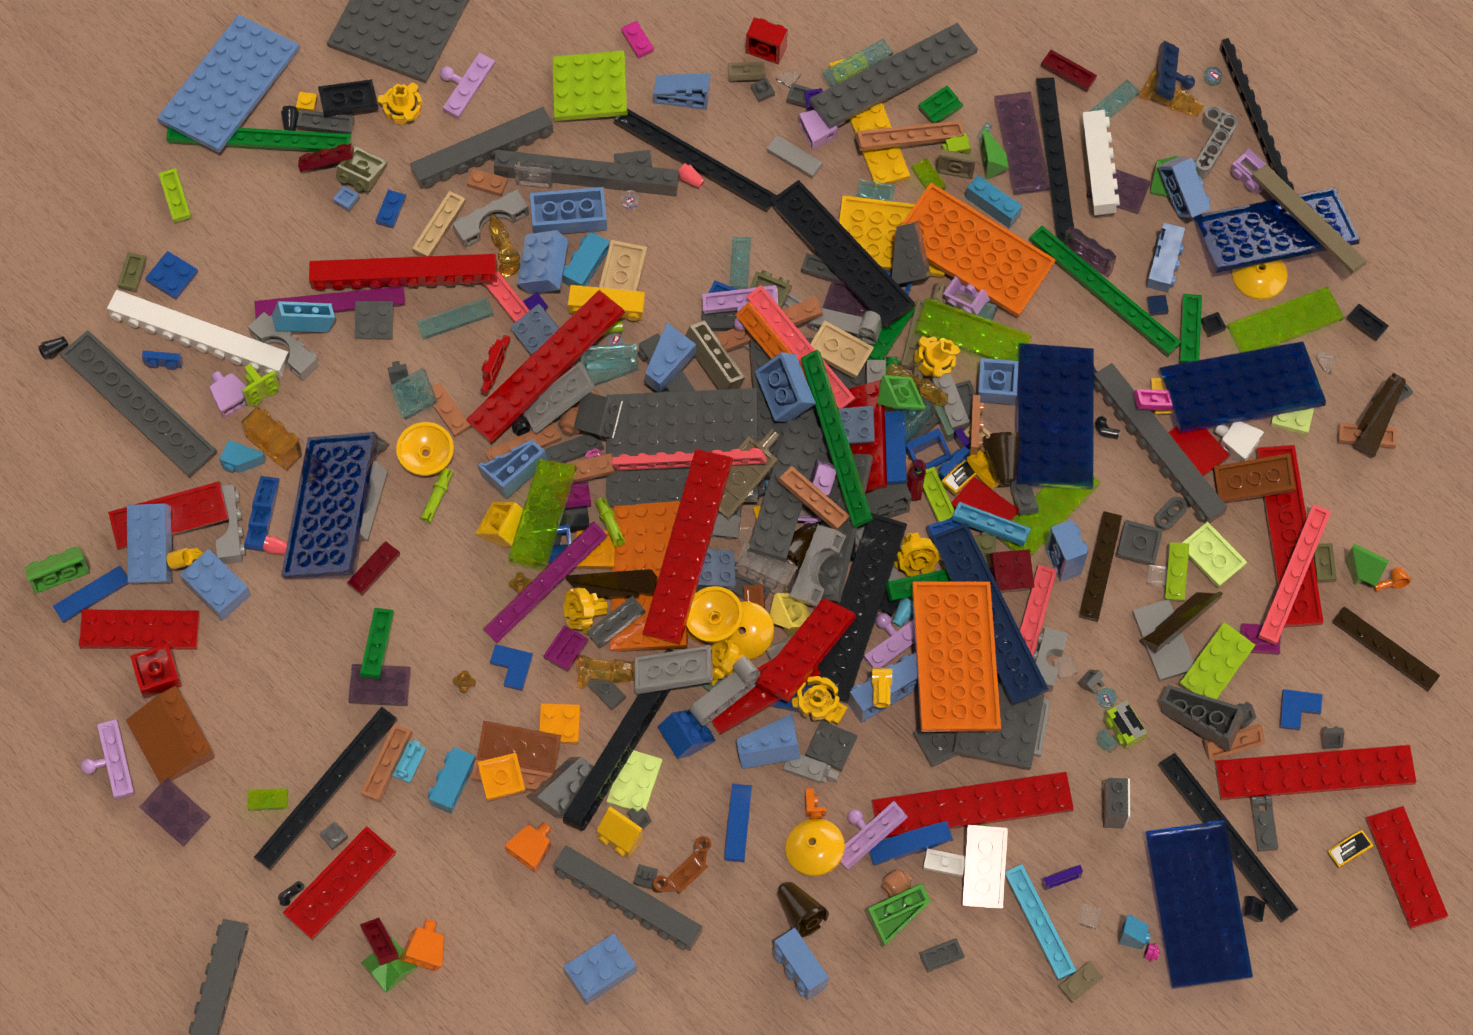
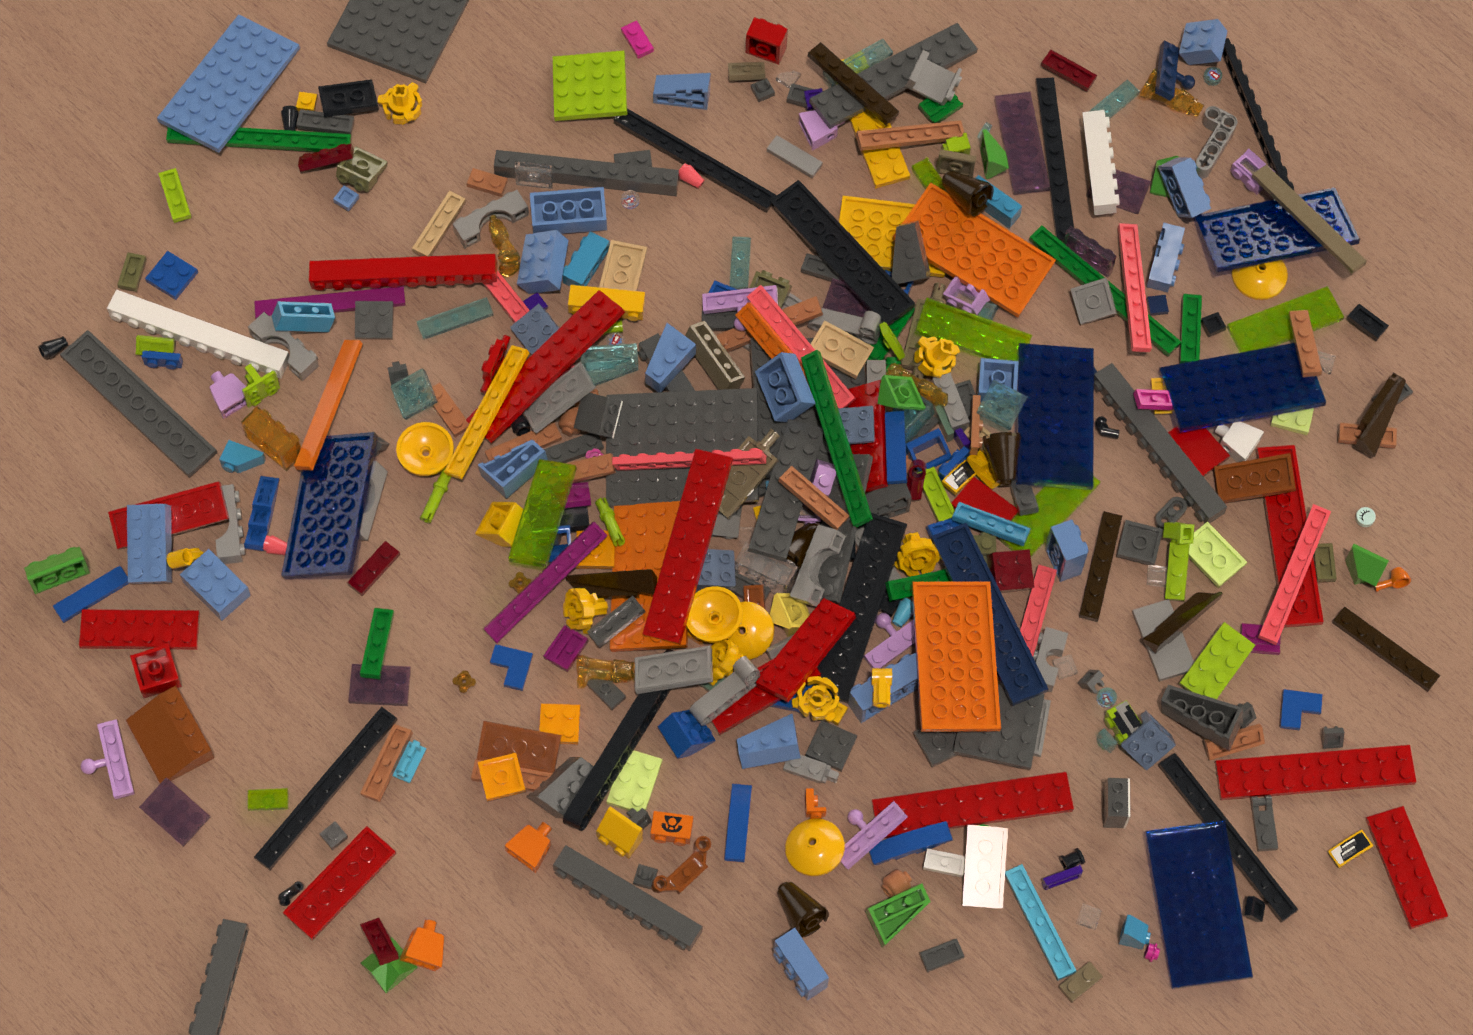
blue plate [375,189,406,229] -> none
dark grey brick [410,107,553,189] -> none
dark azure brick [428,747,476,814] -> none
lavender plate [440,52,495,119] -> none
medium blue brick [563,933,637,1005] -> none
clear light blue plate [857,179,896,201] -> none
none -> lime plate [136,335,175,355]
none -> orange tile [294,340,363,470]
none -> yellow tile [444,345,529,480]
none -> orange brick [650,811,693,846]
none -> dark brown plate [807,42,899,125]
none -> lime plate [879,322,905,360]
none -> light grey panel [905,50,962,106]
none -> dark brown cone [942,171,994,216]
none -> clear light blue plate [976,380,1027,430]
none -> black bush [1059,848,1085,870]
none -> light grey plate [1071,278,1117,325]
none -> coral plate [1118,223,1152,352]
none -> sand blue bracket [1121,711,1176,770]
none -> lime brick [1163,522,1195,544]
none -> medium blue brick [1179,19,1227,65]
none -> nougat plate [1288,310,1322,377]
none -> light aqua tile [1355,507,1376,527]

